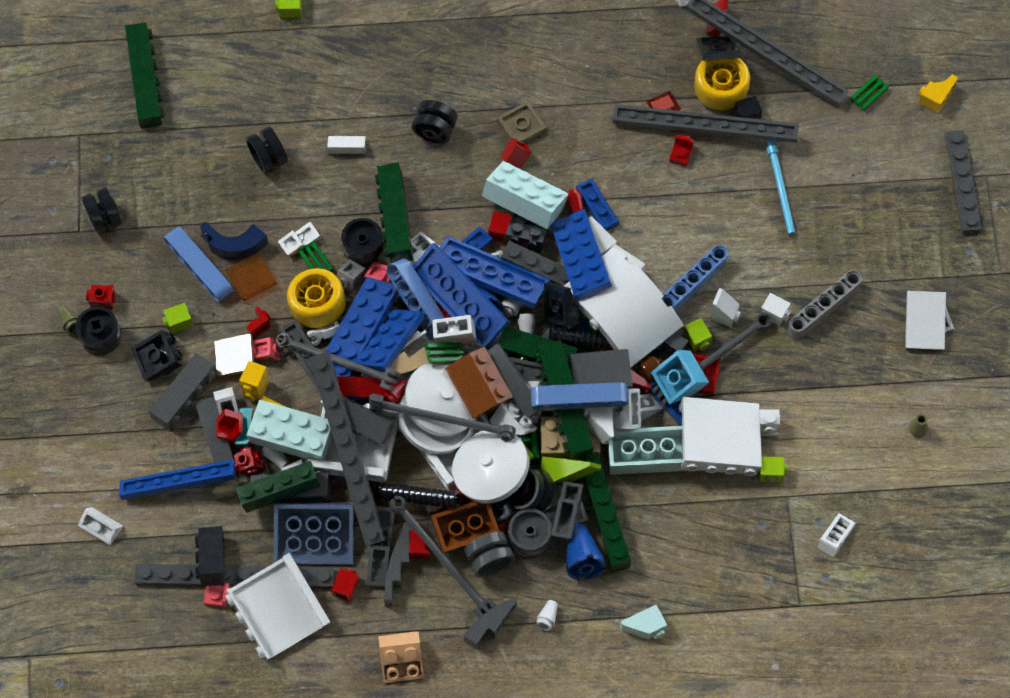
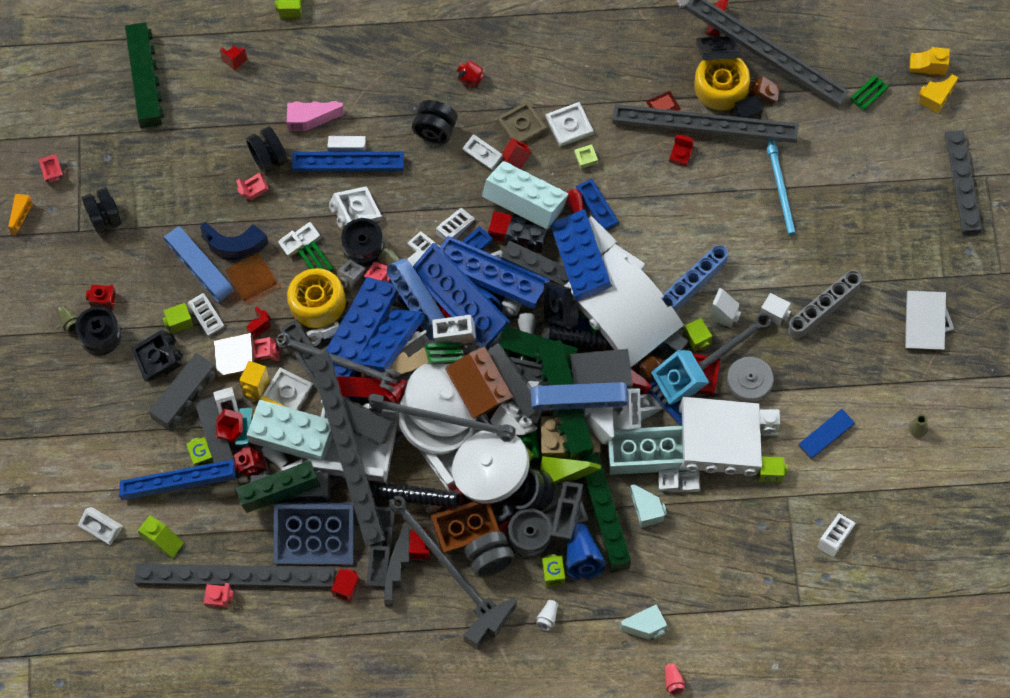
black brick [195,526,225,587] -> none
white panel [225,553,330,661] -> none
dark green brick [375,162,414,263] -> none
light nougat slope [378,631,424,683] -> none
none -> light orange slope [8,194,32,236]
none -> coral bracket [38,154,63,183]
none -> lime slope [138,515,185,559]
none -> lime brick [186,437,214,467]
none -> white slope [188,293,225,337]
none -> red panel [220,45,248,71]
none -> coral bracket [236,172,269,200]
none -> white tile [261,368,314,411]
none -> bright pink slope [287,101,344,131]
none -> blue plate [292,151,404,172]
none -> white plate [329,186,382,228]
none -> white slope [436,208,475,240]
none -> red head [456,60,485,88]
none -> white plate [462,134,504,171]
none -> lime brick [542,554,565,587]
none -> white tile [545,102,594,147]
none -> yellowish green plate [574,145,598,169]
none -> light aqua slope [630,484,667,528]
none -> white slope [659,469,701,492]
none -> coral cone [664,663,686,695]
none -> light grey wheel [727,357,774,402]
none -> dark orange bracket [749,77,780,104]
none -> blue tile [798,409,855,460]
none -> yellow arch [909,47,950,76]

